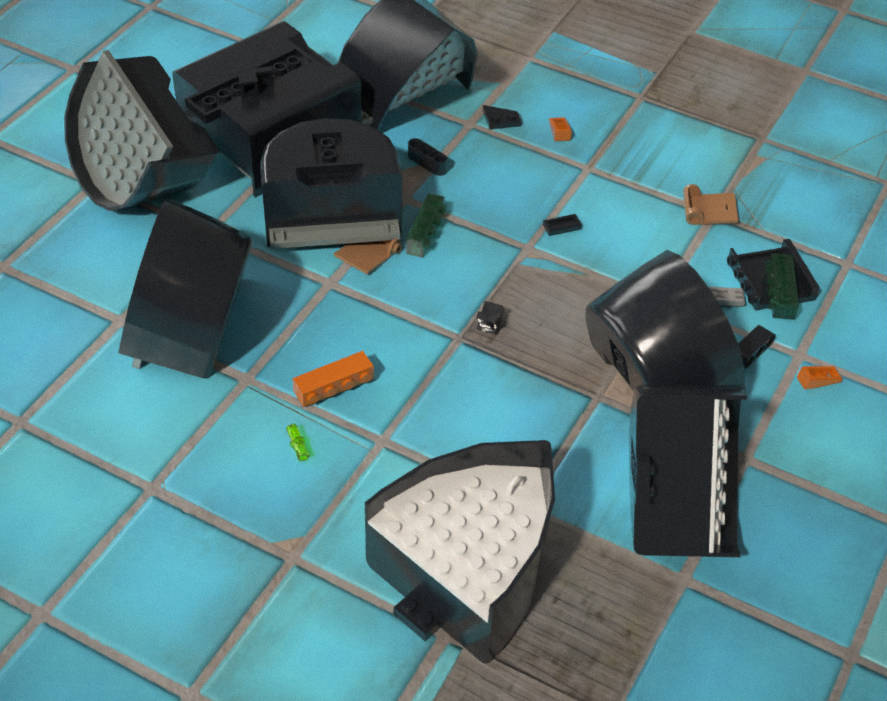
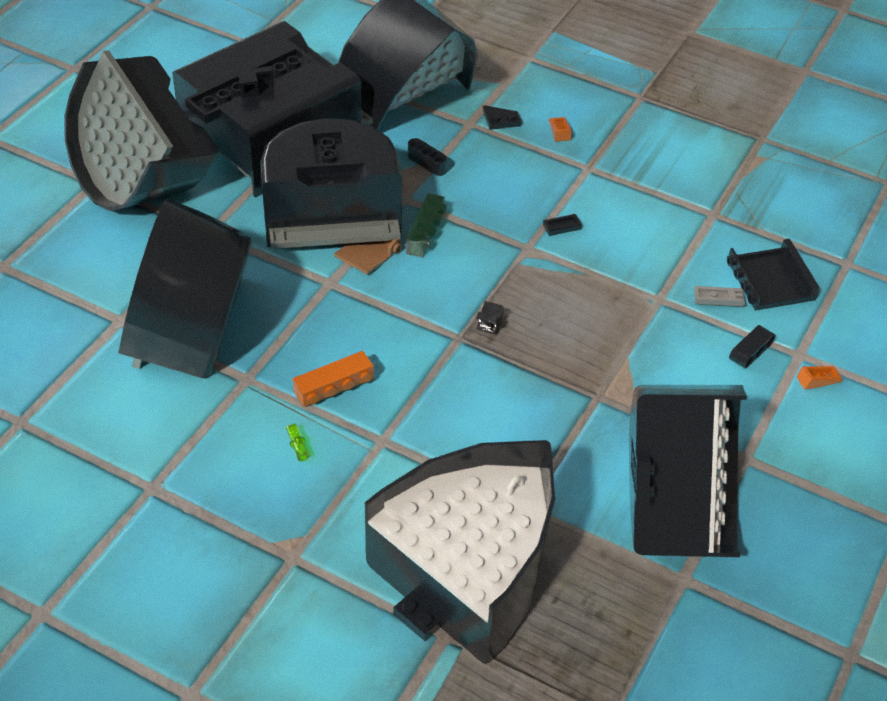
black piece [585,250,746,392] -> none
medium nougat door [683,184,738,225] -> none
clear green brick [765,253,799,319] -> none

